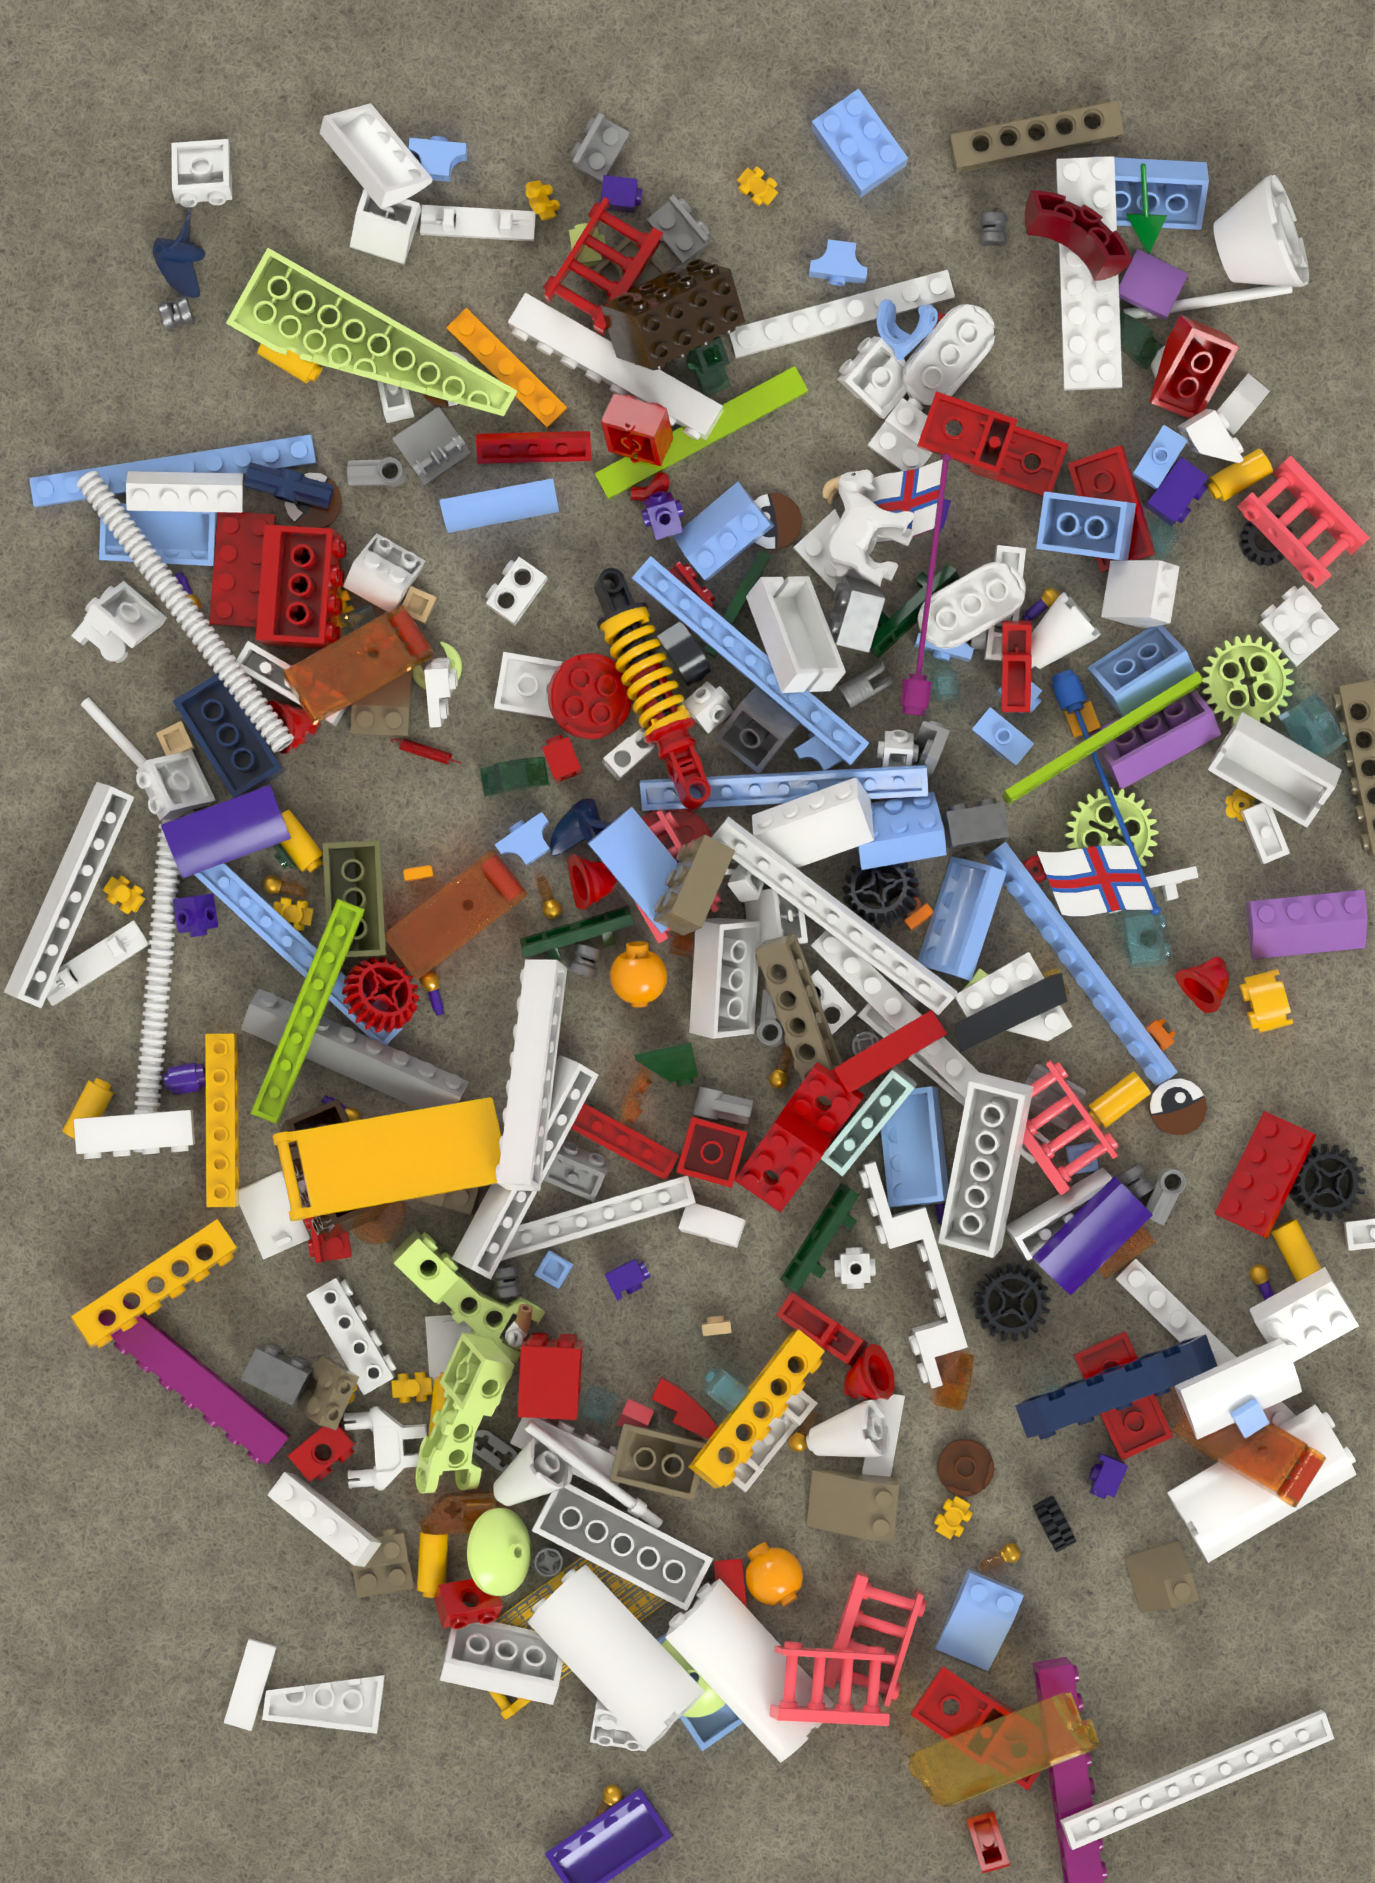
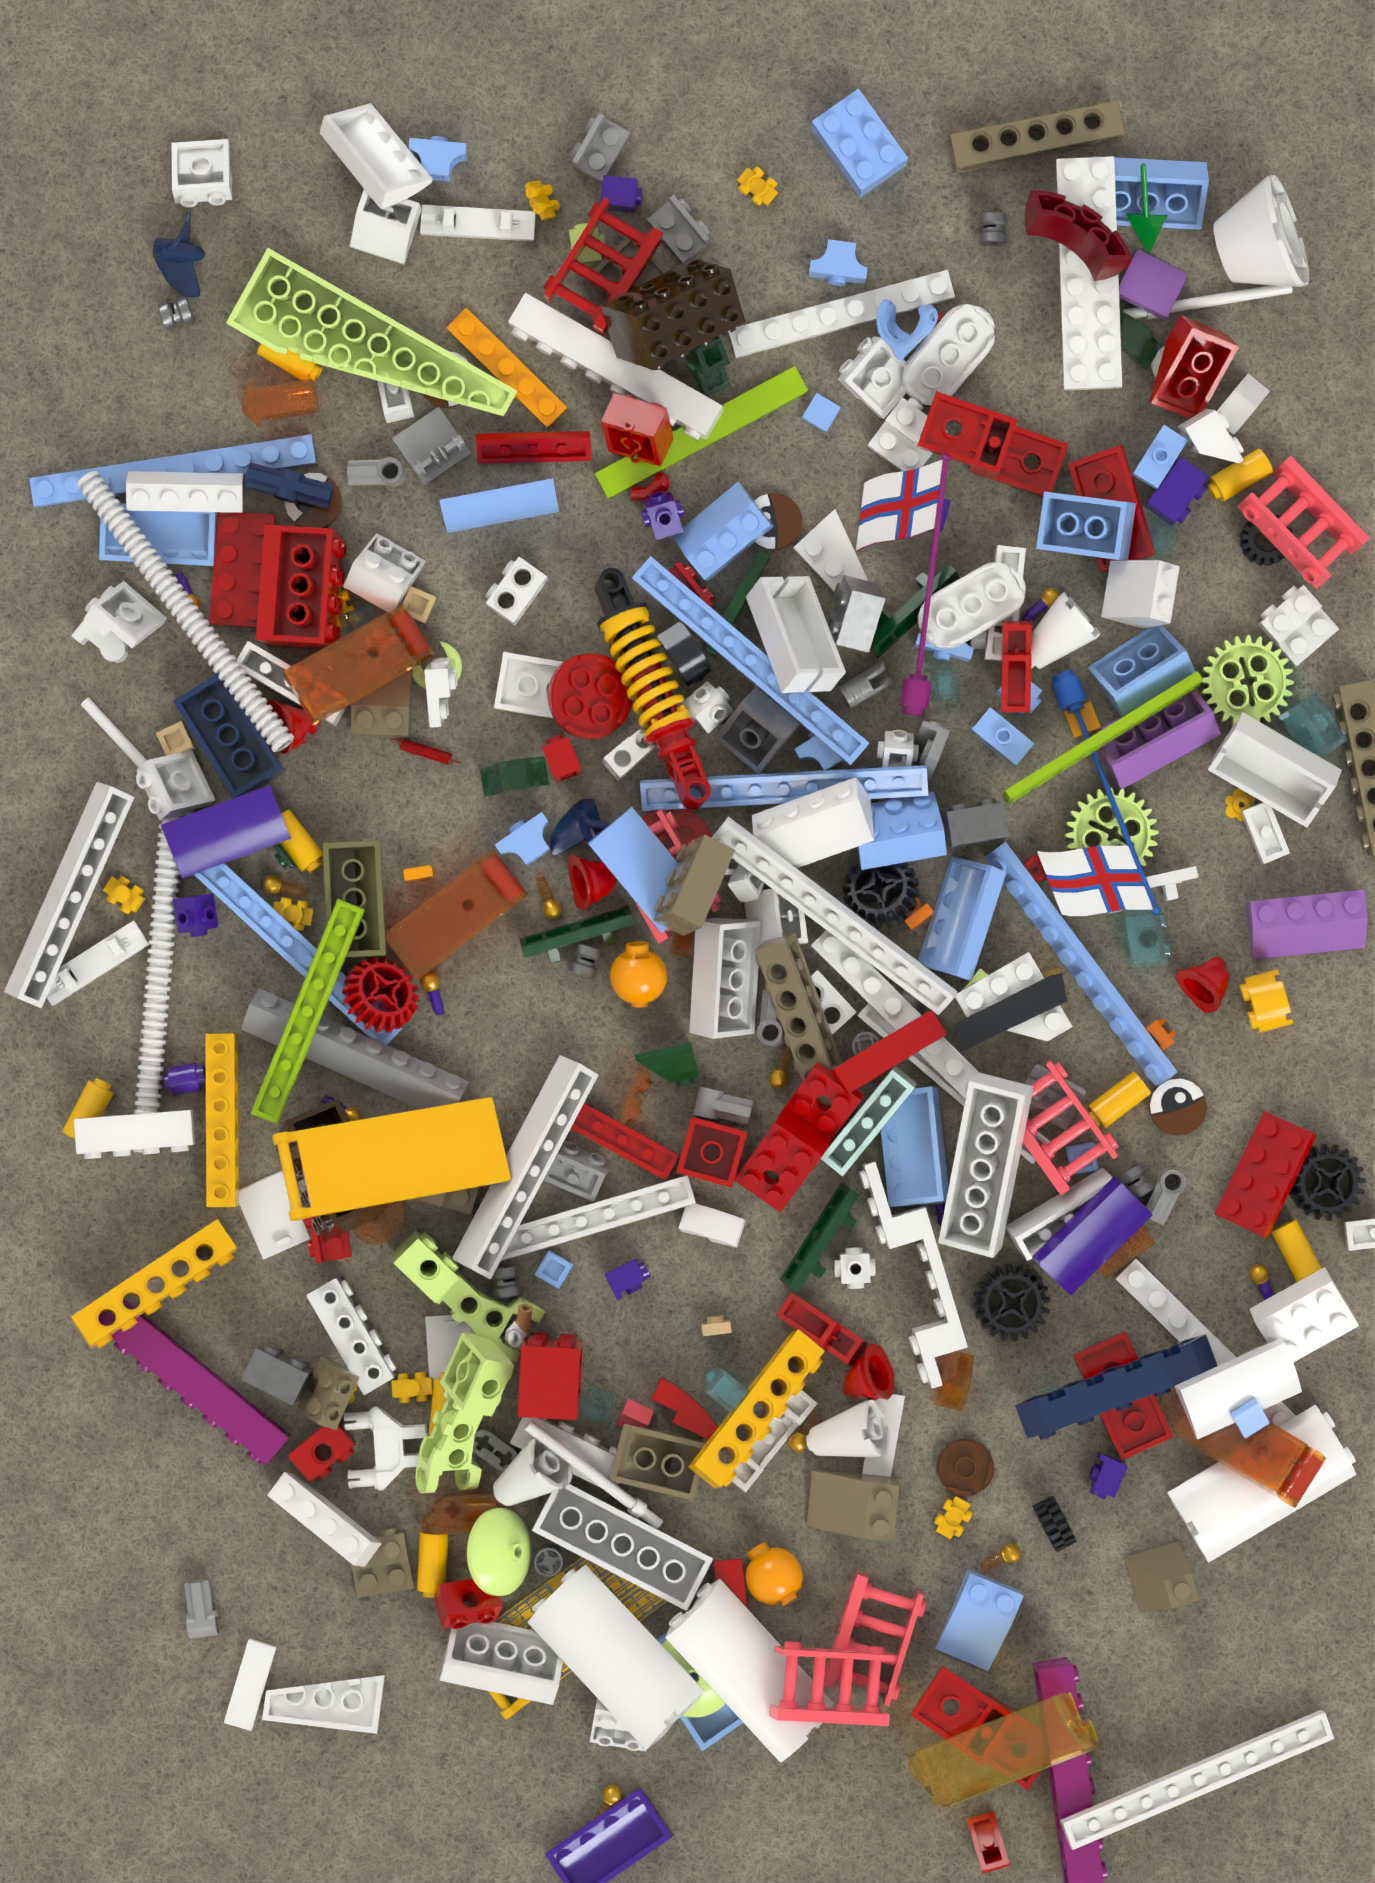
white brick [496,959,567,1191] -> none
white animal [822,470,915,587] -> none
none -> light grey piece [184,1579,220,1639]
none -> clear orange piece [241,379,320,426]
none -> light blue tile [802,393,841,433]

